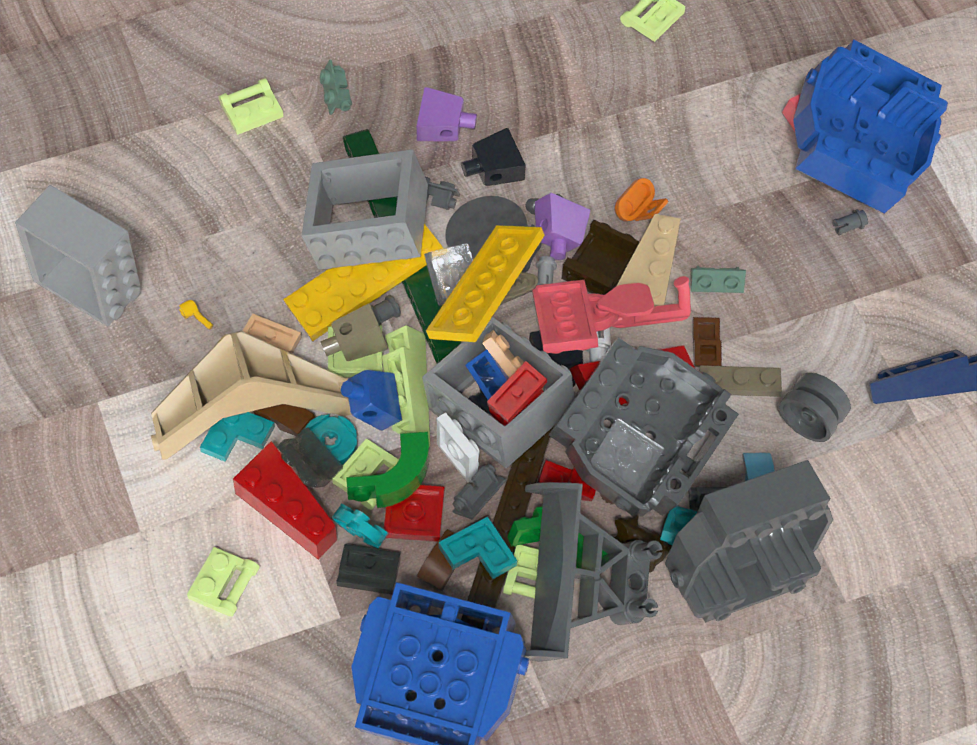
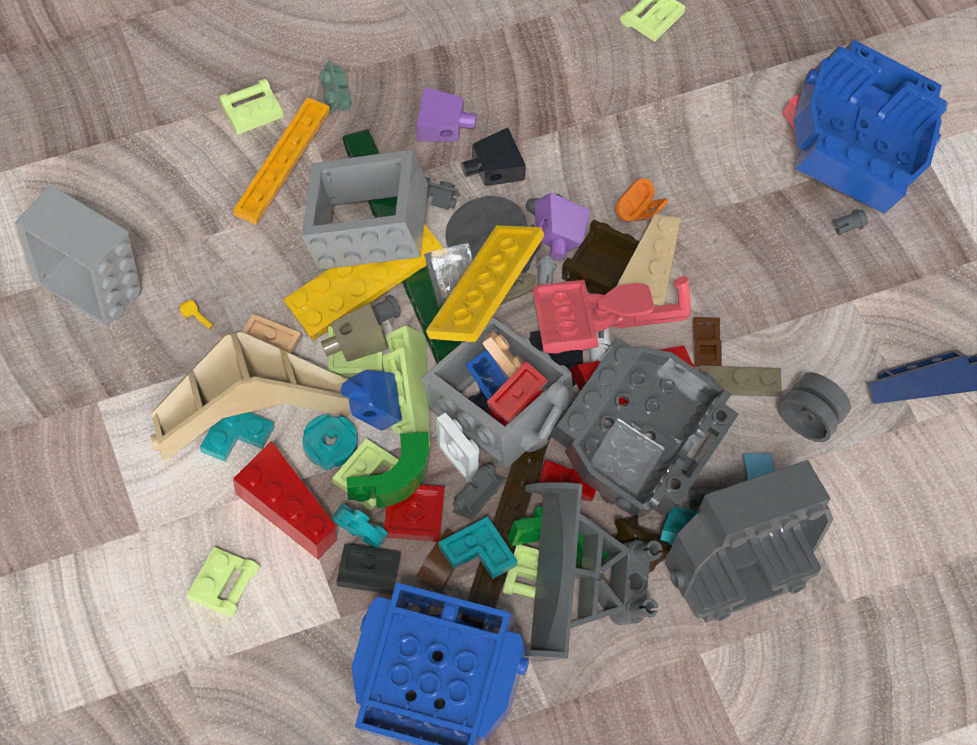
reddish brown slope [253,404,316,438] -> none
clear smoke bracket [277,428,343,488] -> none
sand green hinge [691,266,746,293] -> none
none -> light orange plate [233,97,330,225]
none -> light grey bar [520,382,570,452]

